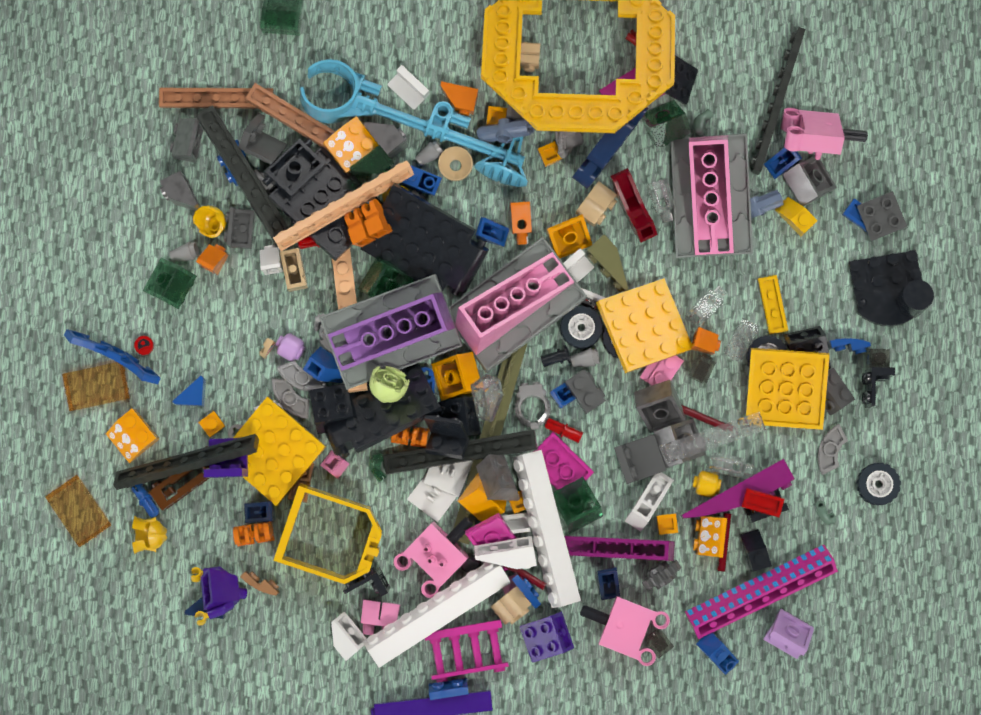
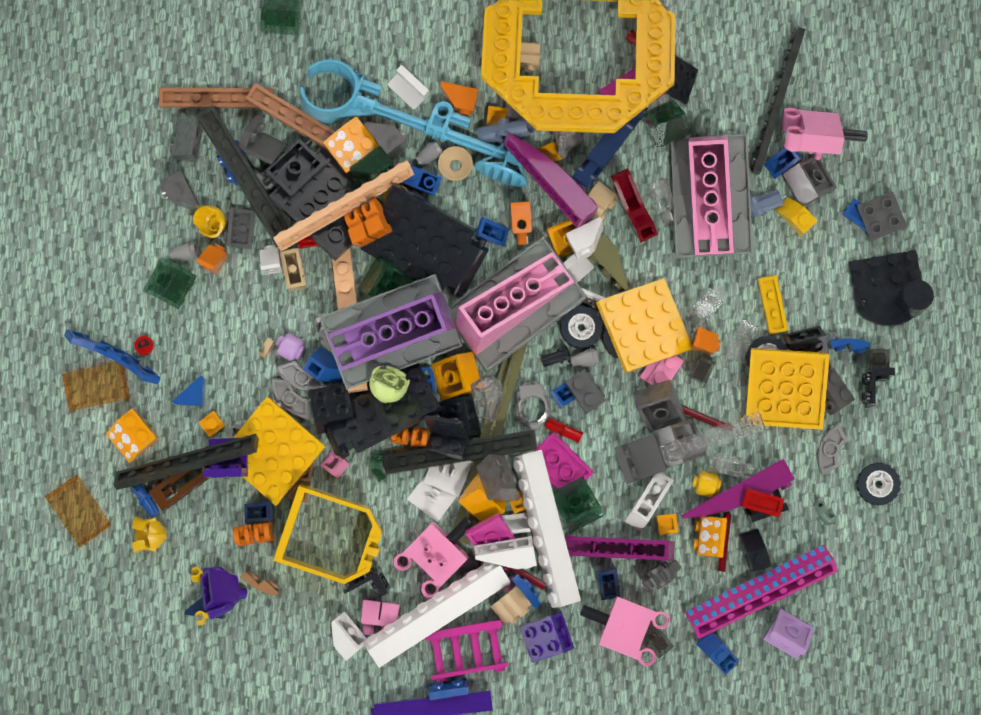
none -> magenta slope [503,133,598,228]
none -> white slope [566,217,604,260]

